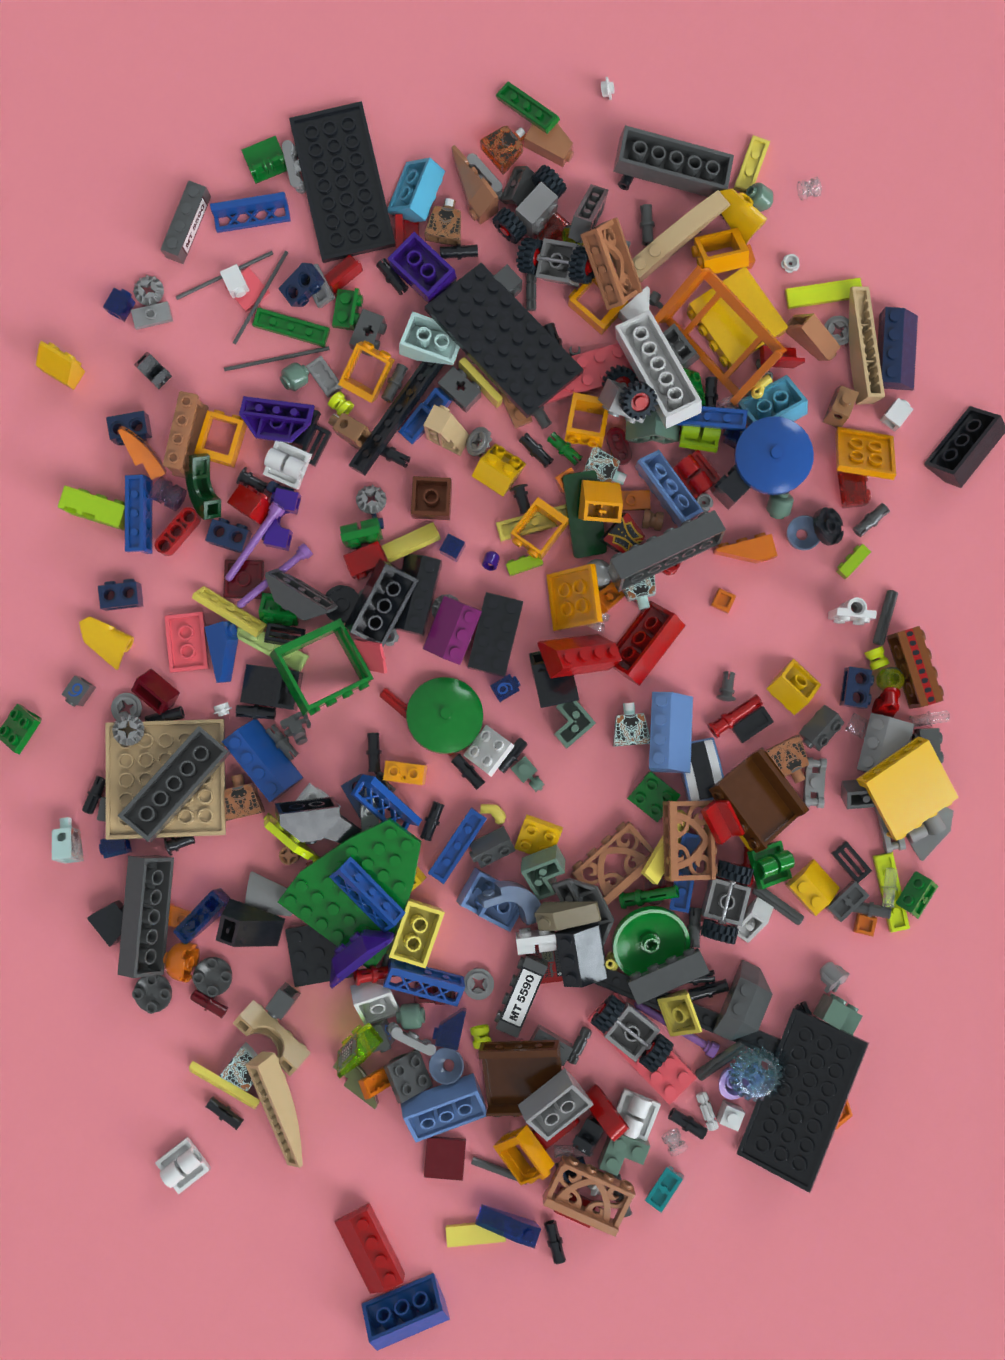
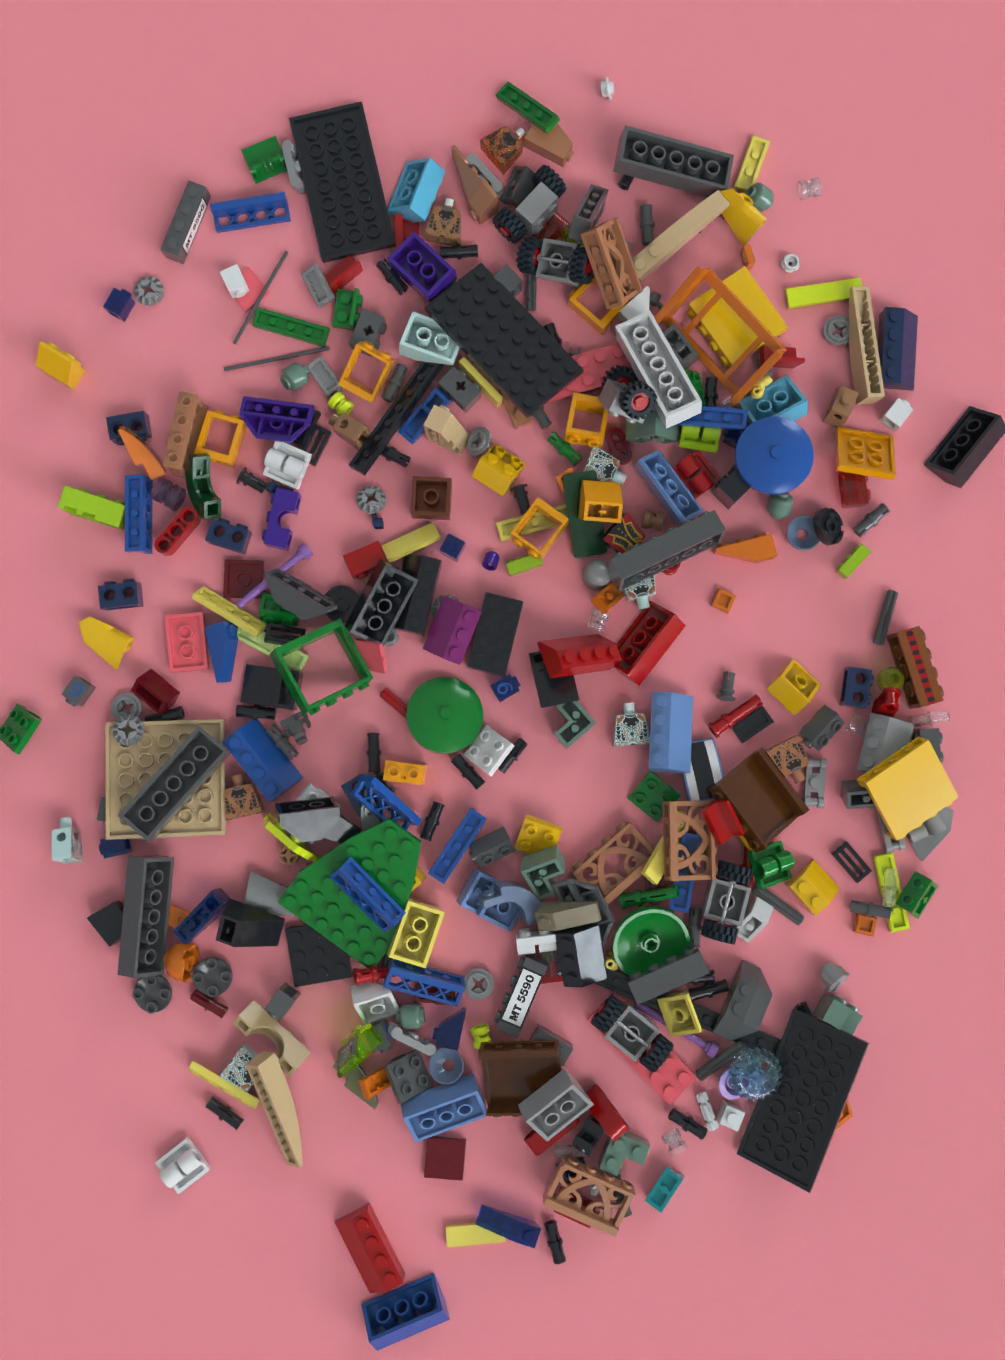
black axle [82,775,106,814] -> none
light grey plate [131,301,173,330] -> none
black brick [134,352,172,389] -> none
black pin [164,836,196,856] -> none
dark grey axle [176,251,273,300] -> none
white plate [213,702,232,717] -> none
medium lavender piece [225,502,286,581] -> none
red brick [227,484,271,525] -> none
dark blue brick [278,263,325,307] -> none
dark purple wedge [330,929,395,989] -> none
green plate [340,517,383,550] -> none
dark grey bar [471,1156,527,1184] -> none
light yellow arm [480,804,506,825] -> none
light orange window [493,1125,555,1185] -> none
sand green plate [511,756,545,792] -> none
black pin [519,433,554,468] -> none
light orange plate [546,564,603,631] -> none
dark grey axle [567,1027,592,1065] -> none
white plate [616,1088,661,1142] -> none
orange plate [621,490,651,511] -> none
light orange window [691,228,749,274] -> none
light grey plate [695,493,713,512] -> none
nougat slope [786,313,841,361] -> none
dark grey hinge [825,881,869,922] -> none
white plate [828,597,877,625] -> none
neon yellow wheel [864,646,890,670] -> none

